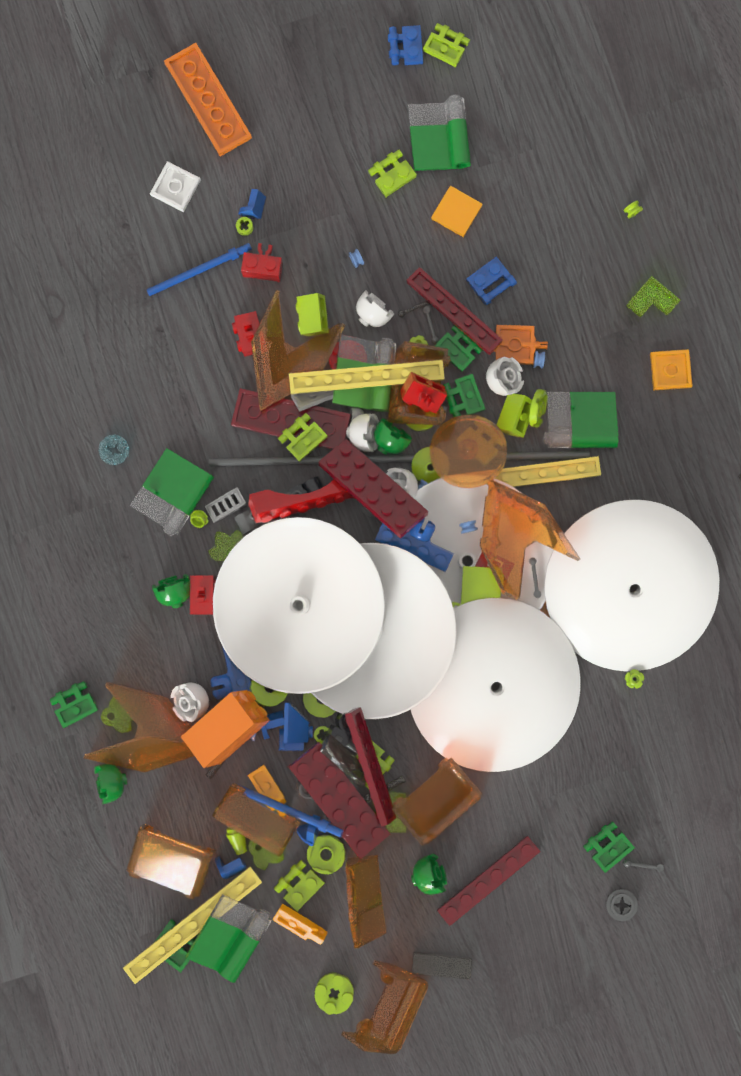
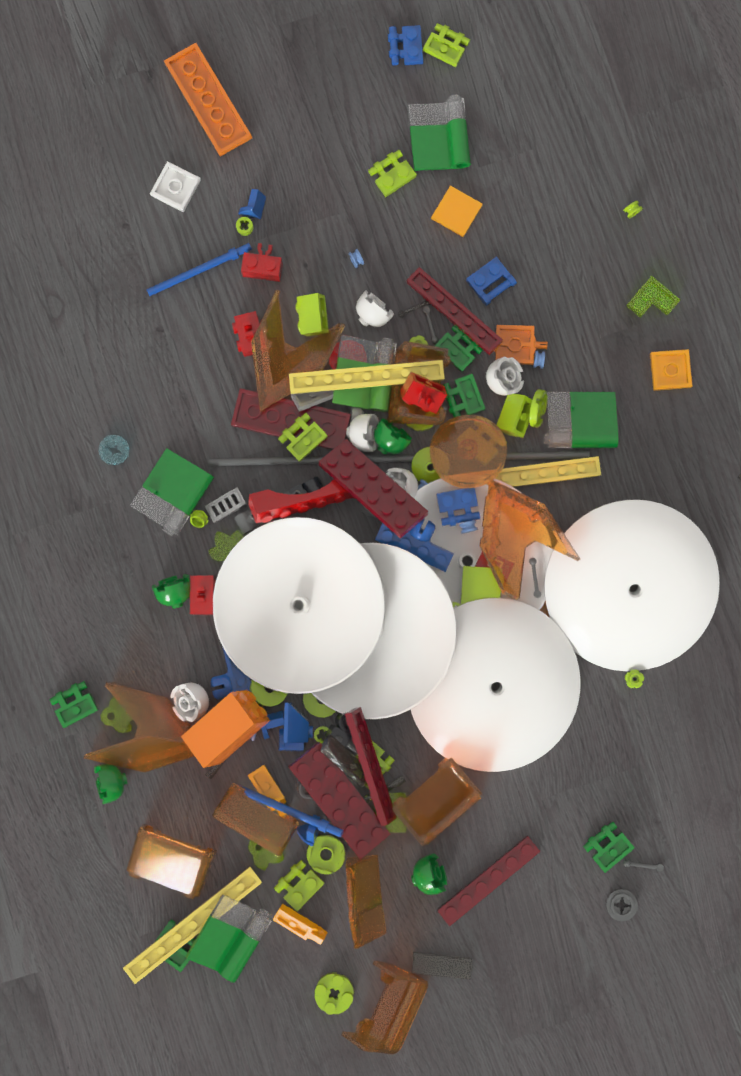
blue tile [214,856,247,879] -> none
lime cone [226,824,247,855] -> none
none -> blue plate [436,487,480,527]

